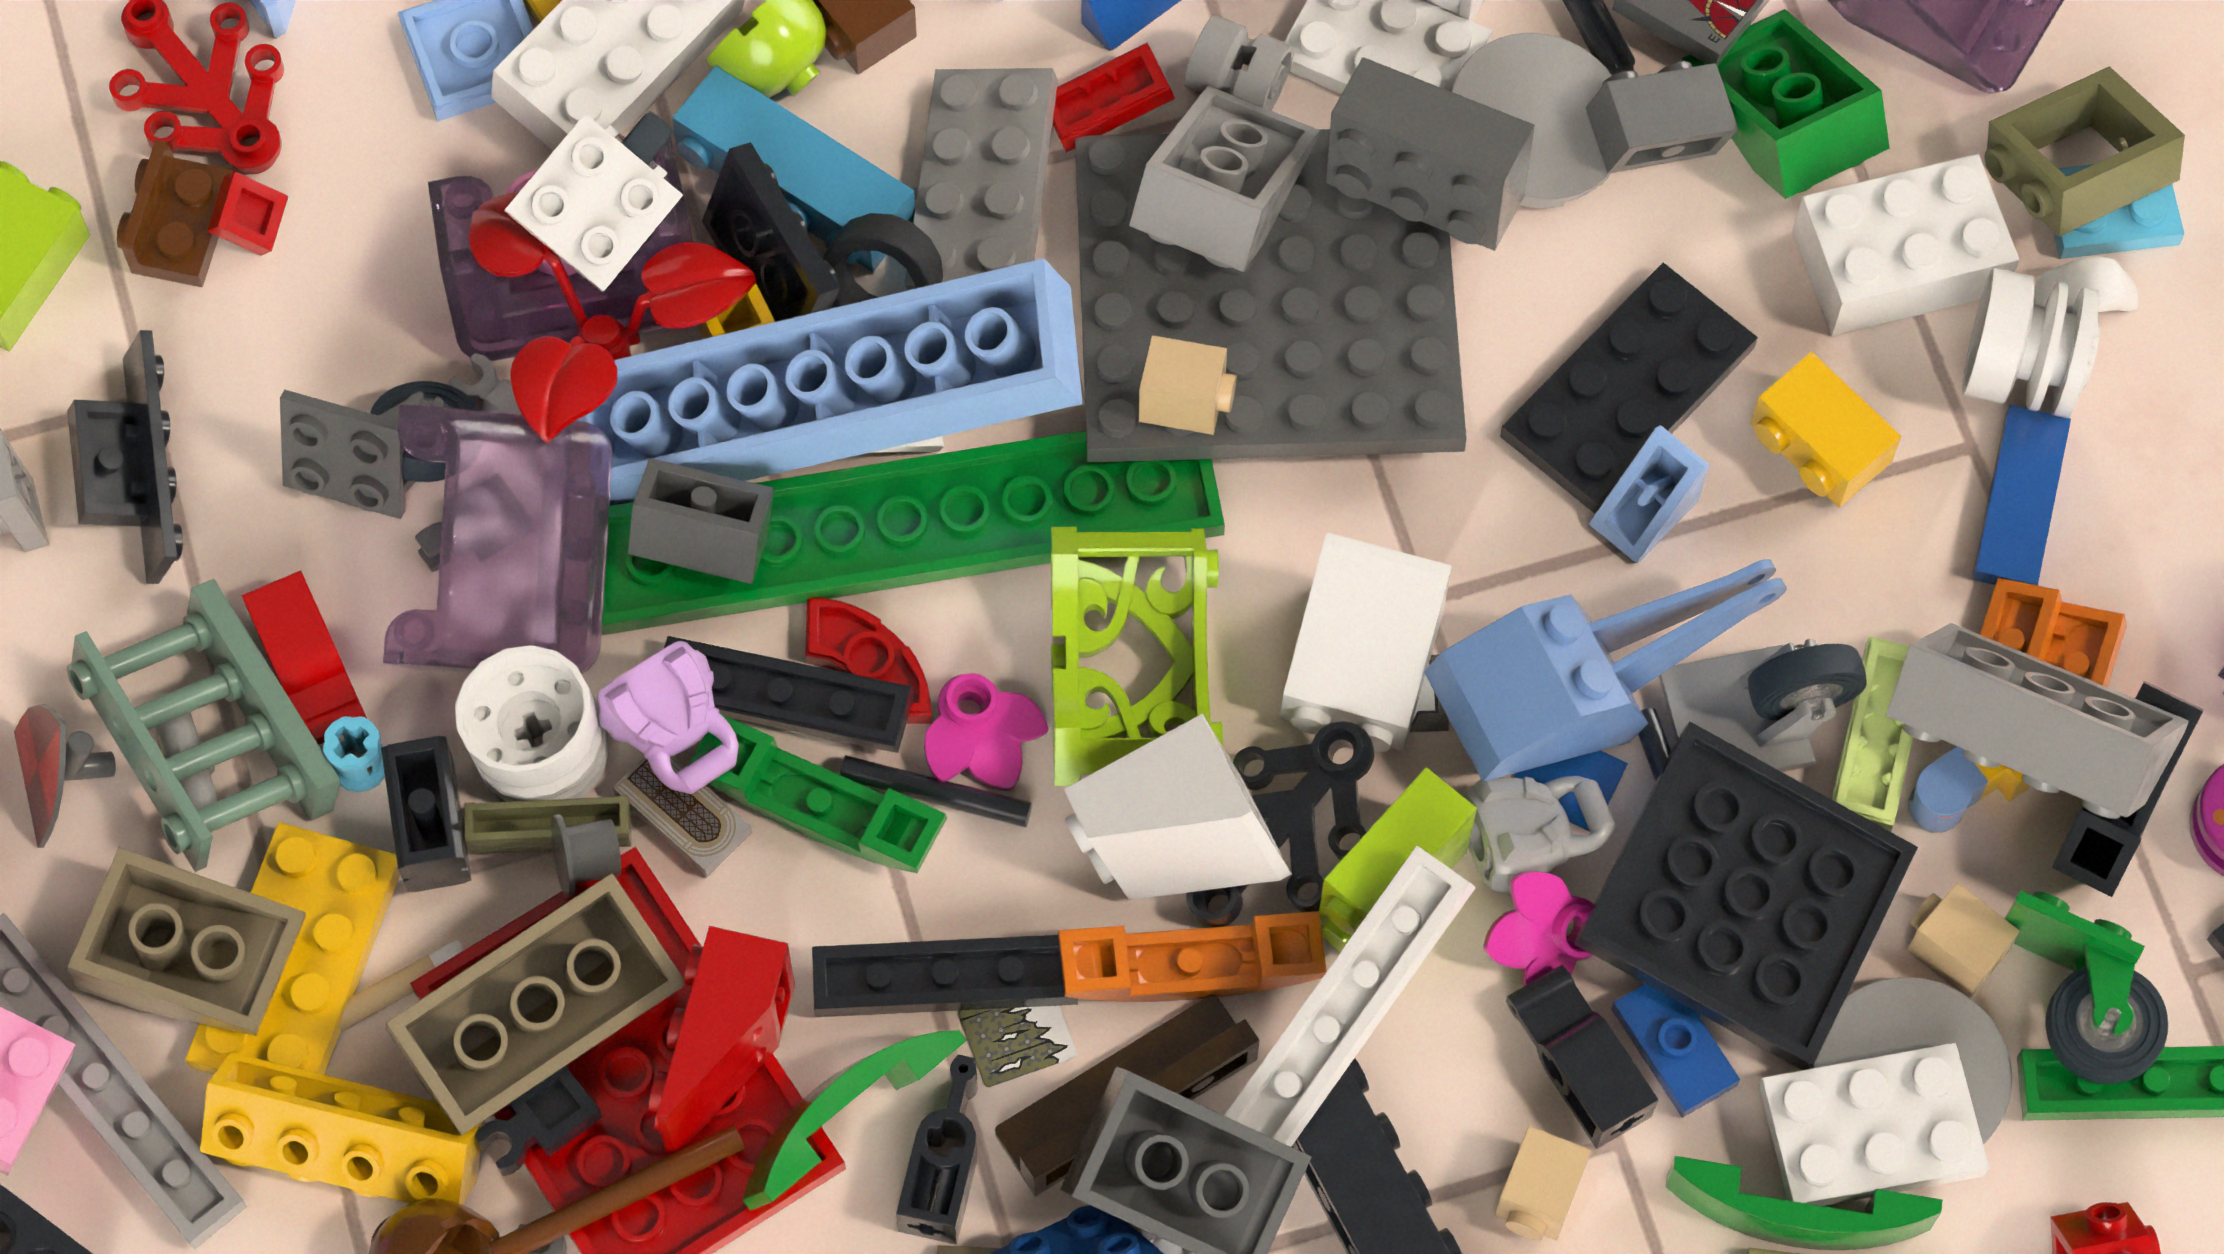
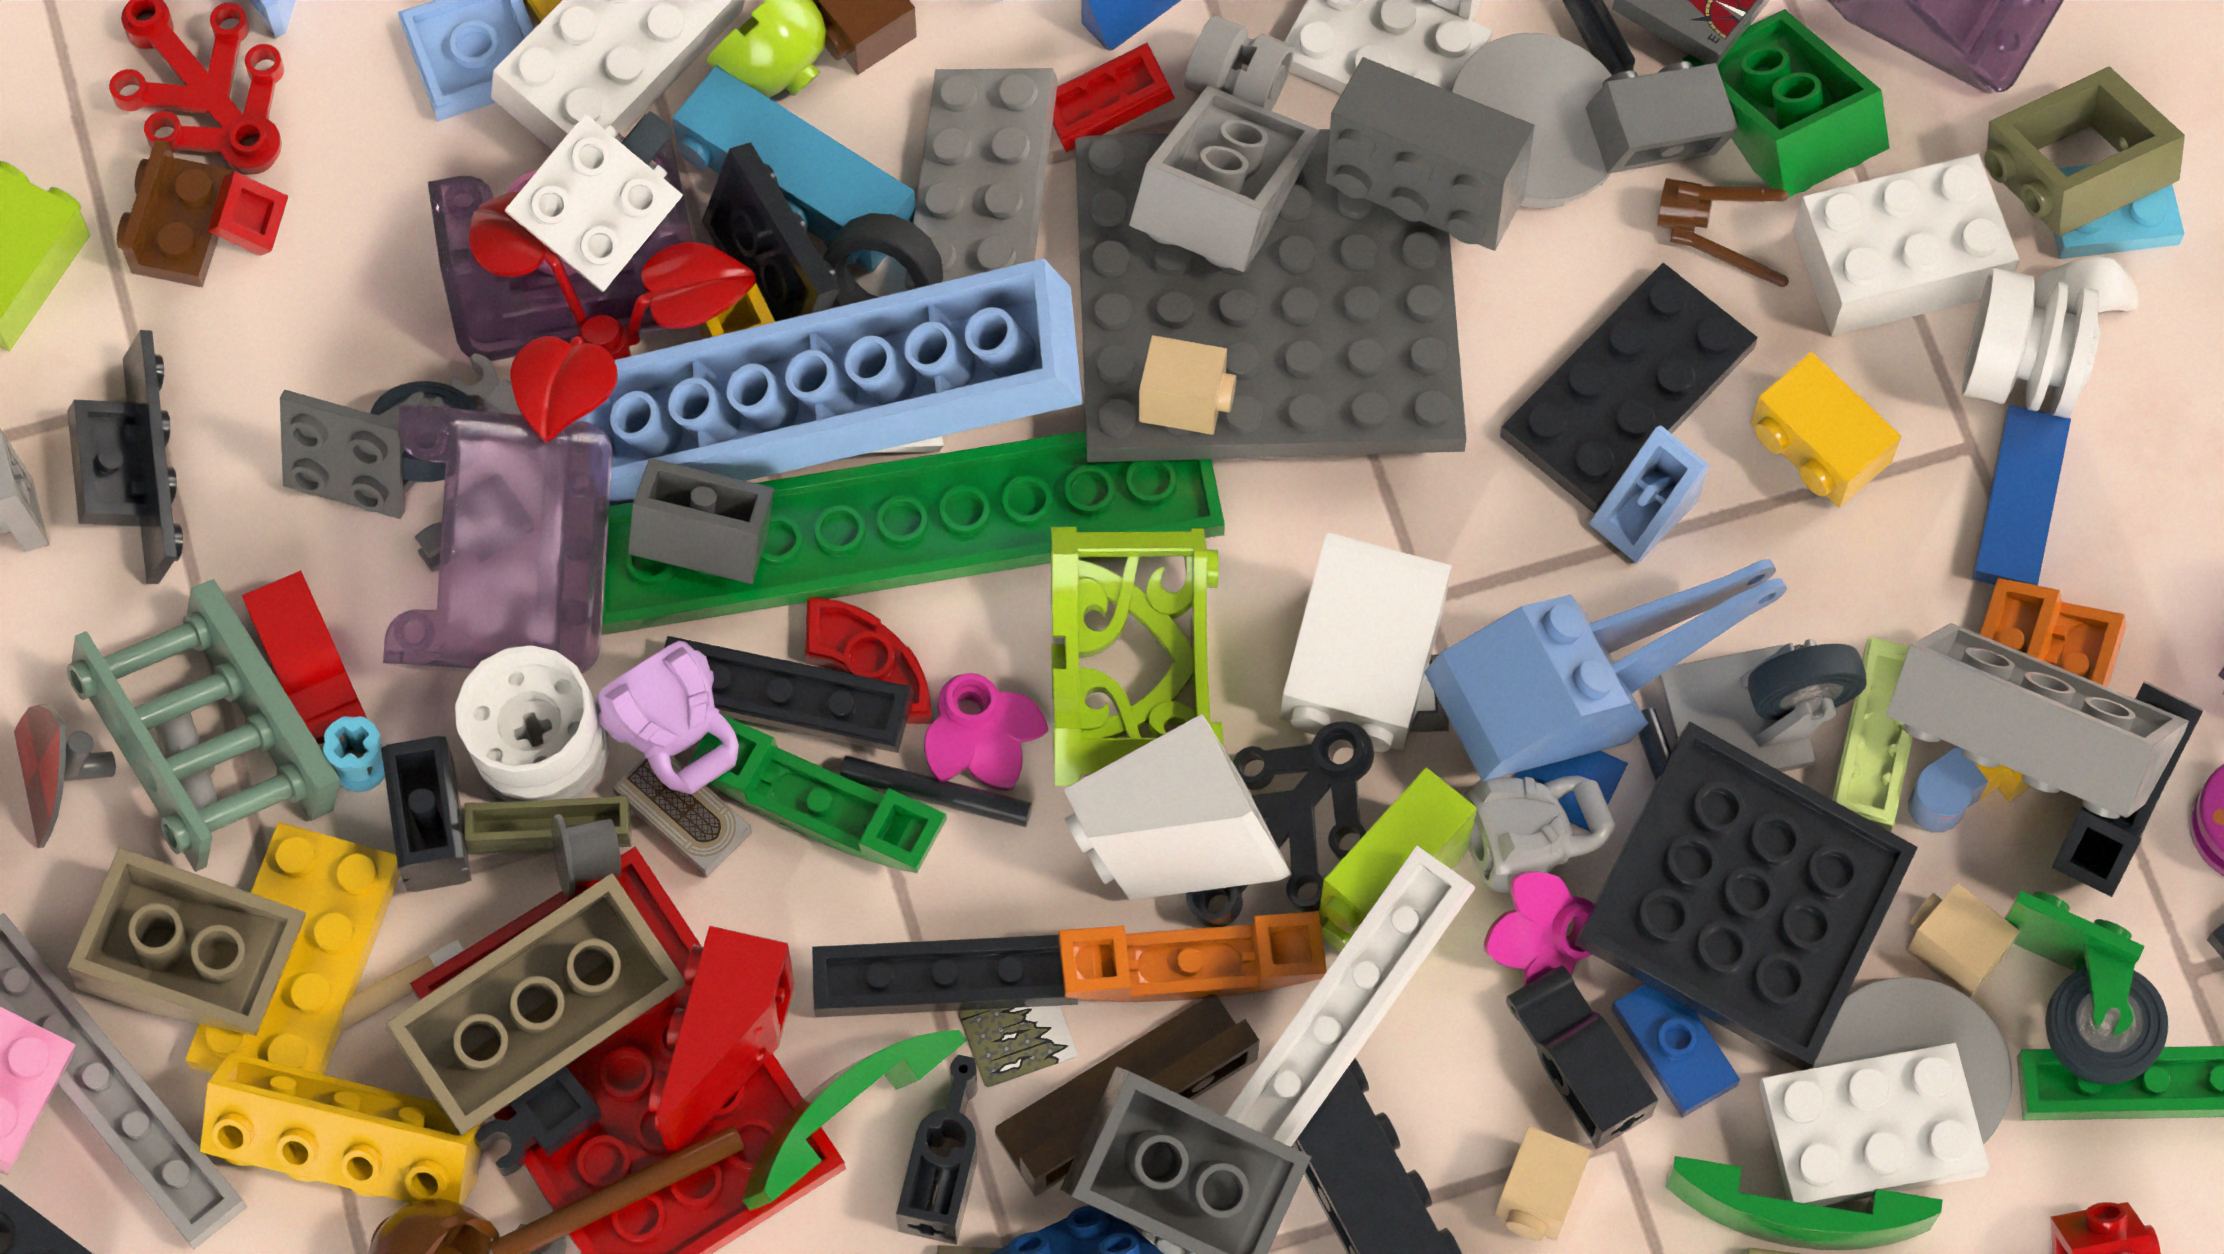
none -> reddish brown plant [1657,178,1789,287]

